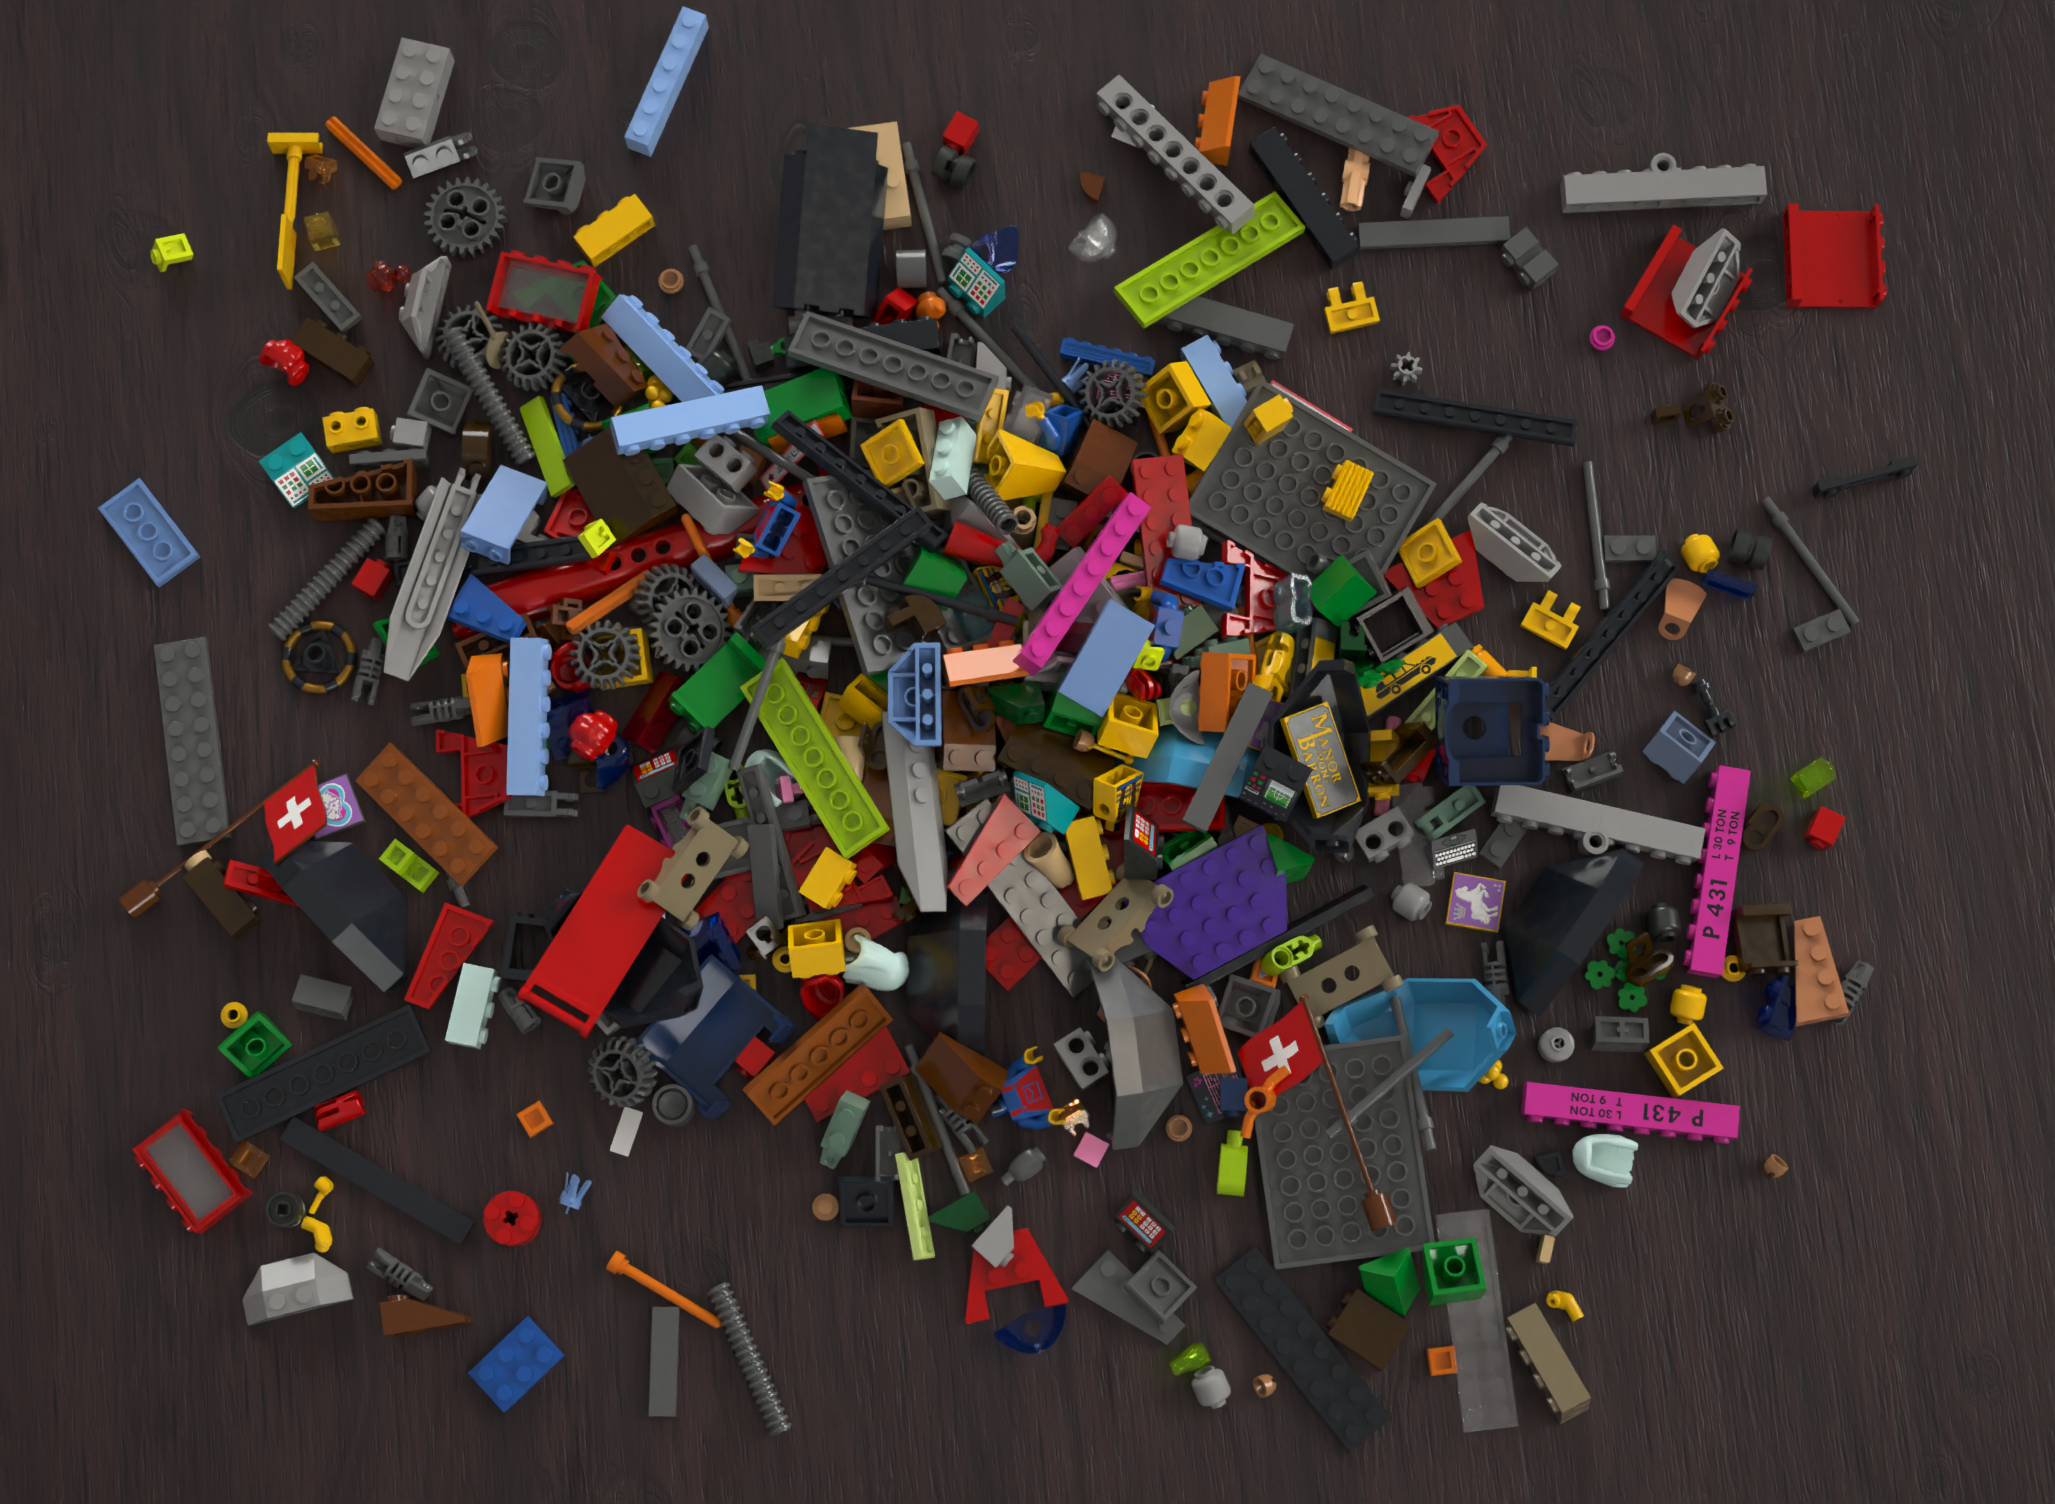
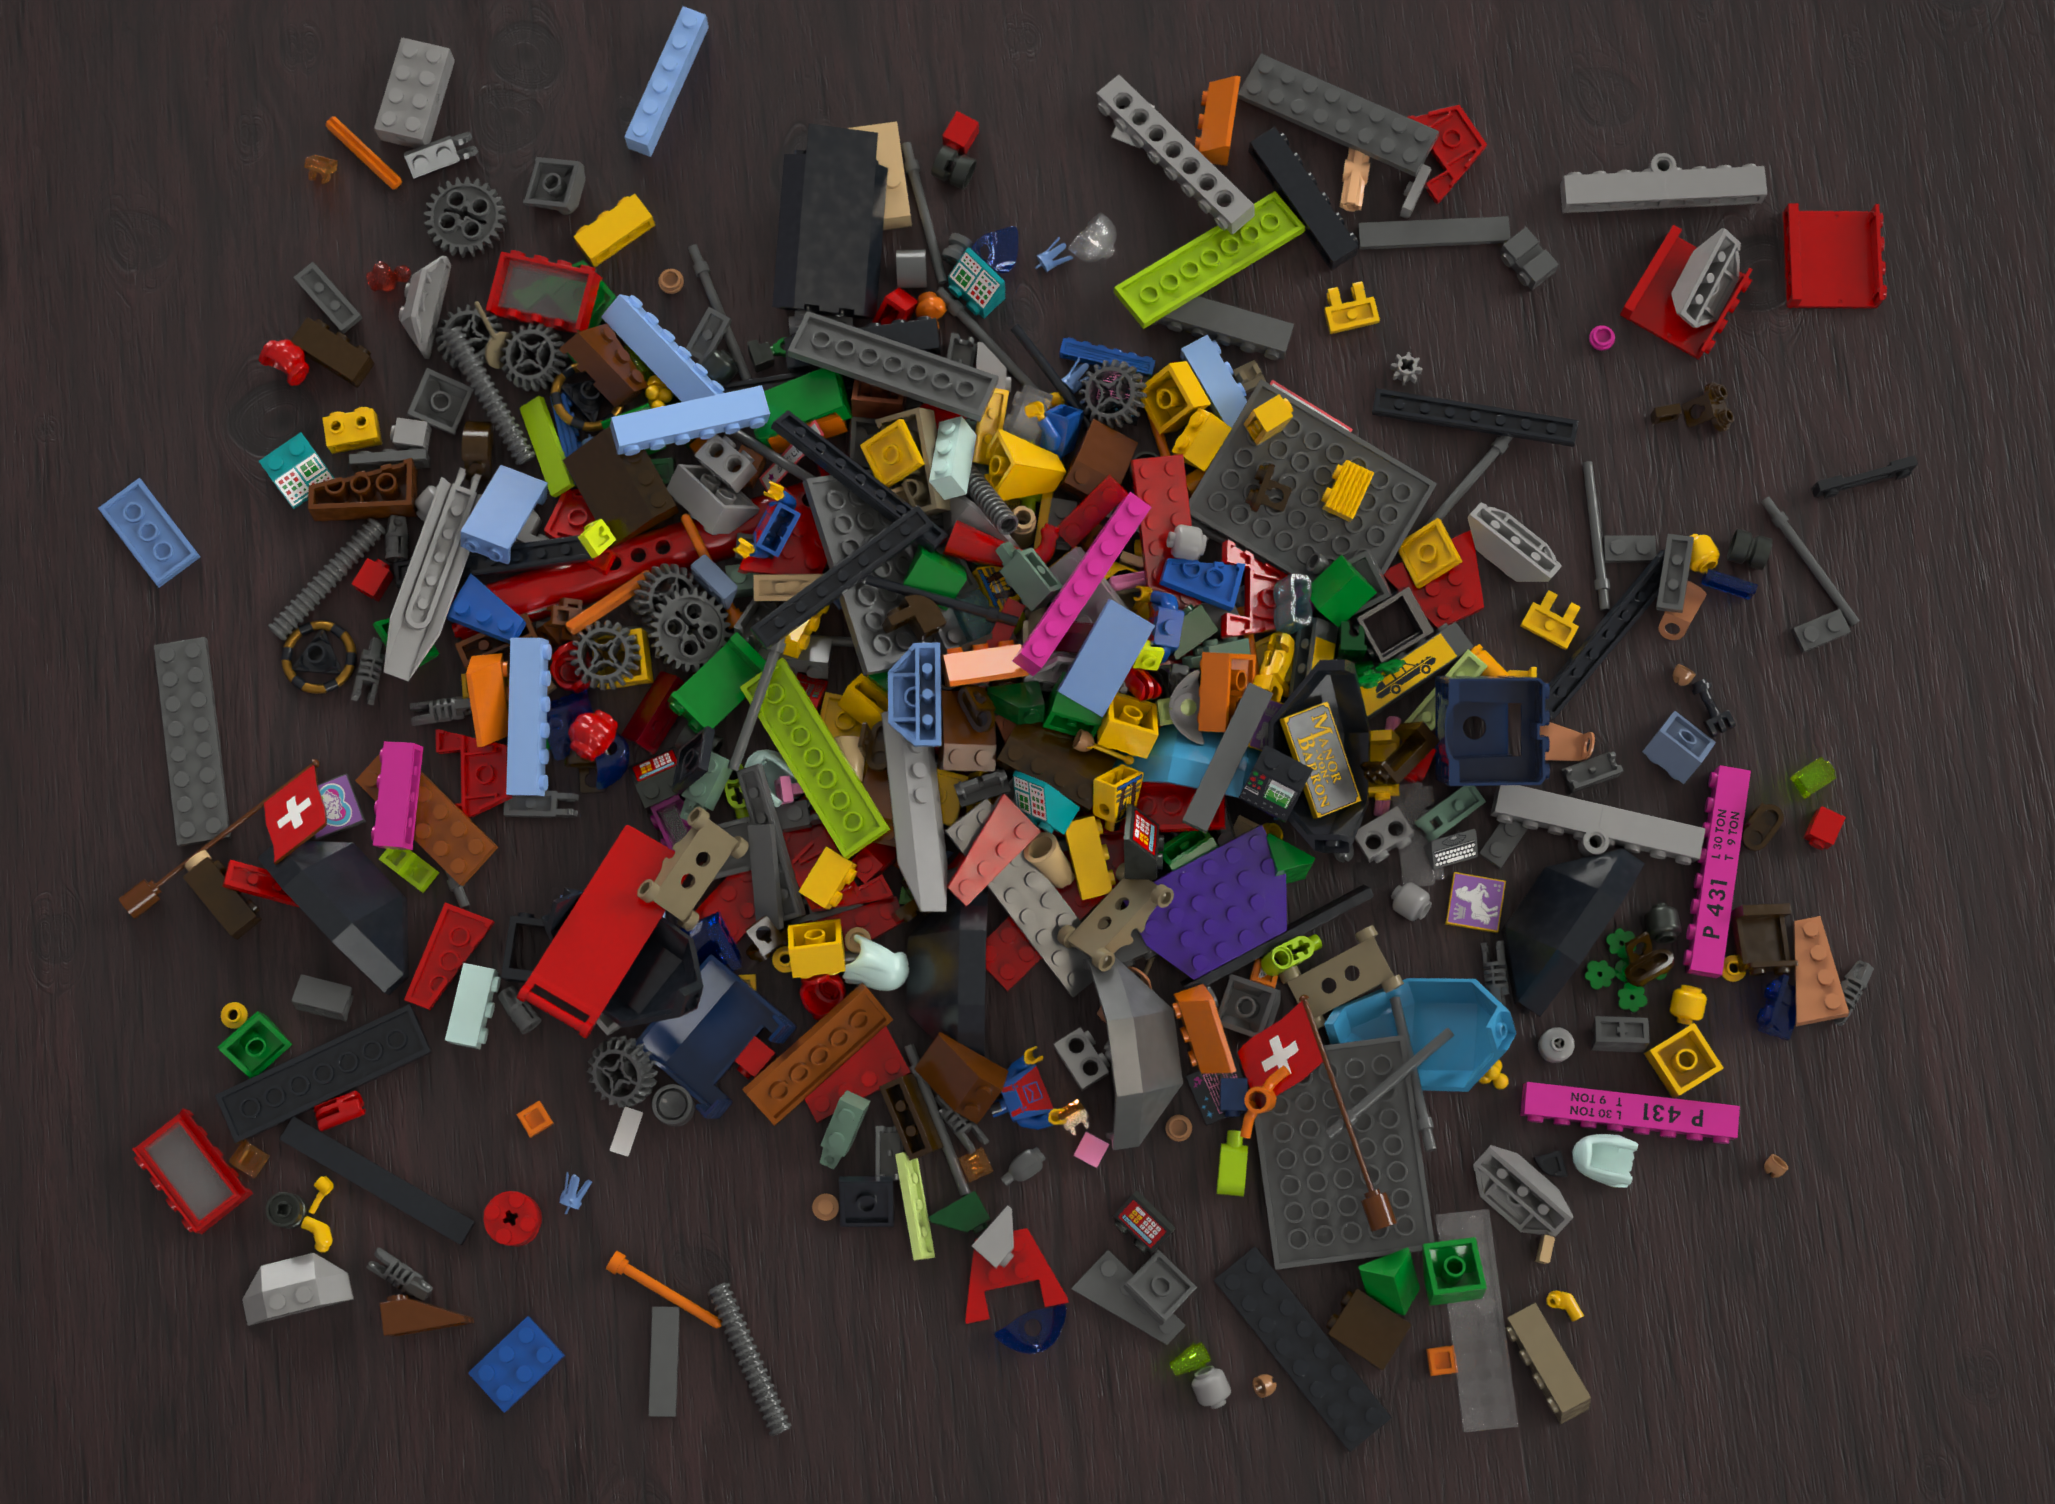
neon yellow bracket [150,233,193,272] -> none
yellow piece [267,133,323,289] -> none
clear yellow brick [304,211,340,251] -> none
bright green tile [674,440,701,465] -> none
reddish brown tile [1080,171,1105,203] -> none
none -> dark pink brick [371,741,423,850]
none -> medium blue piece [1035,237,1073,272]
none -> dark brown bracket [1245,463,1292,513]
none -> dark grey plate [1656,534,1694,613]

